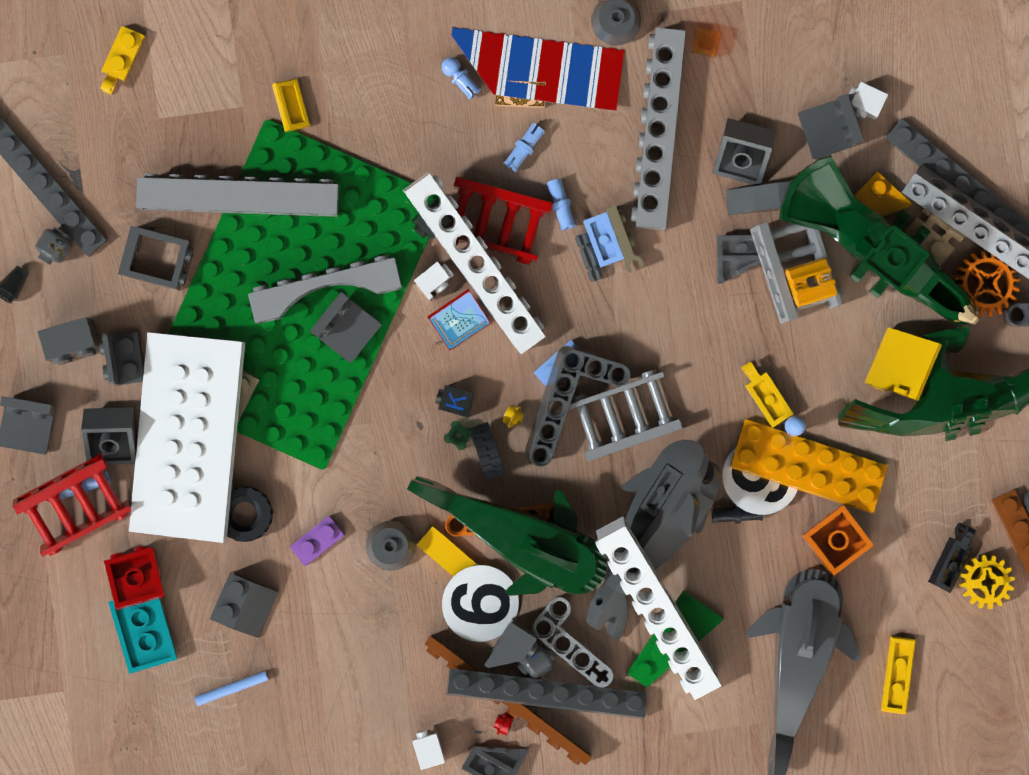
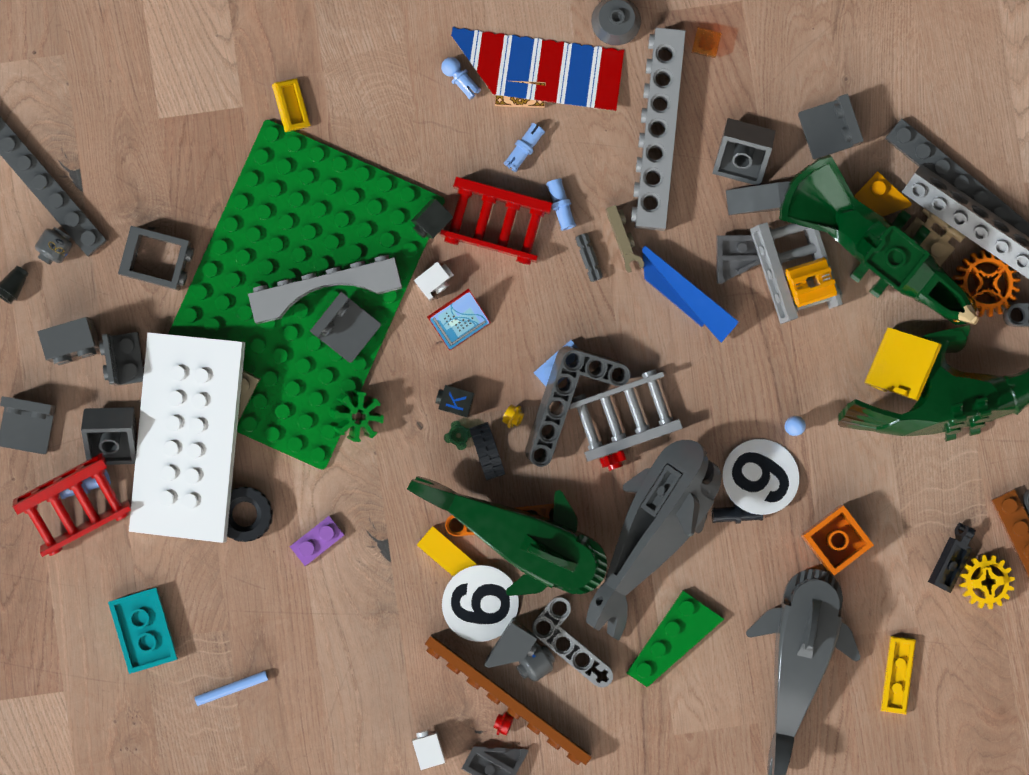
yellow plate [100,26,145,95] -> none
red plate [104,545,166,610] -> none
light grey brick [136,174,339,217] -> none
dark grey slope [210,572,278,638] -> none
dark grey cone [366,521,416,571] -> none
white brick [403,173,546,354] -> none
dark grey plate [446,668,647,719] -> none
light blue plate [583,212,624,268] -> none
white brick [595,517,721,700] -> none
light orange plate [730,419,888,514] -> none
yellow plate [741,362,793,428] -> none
white brick [848,82,888,120] -> none
none -> green gear [329,390,384,442]
none -> red plate [599,450,626,471]
none -> blue wedge [642,246,739,343]

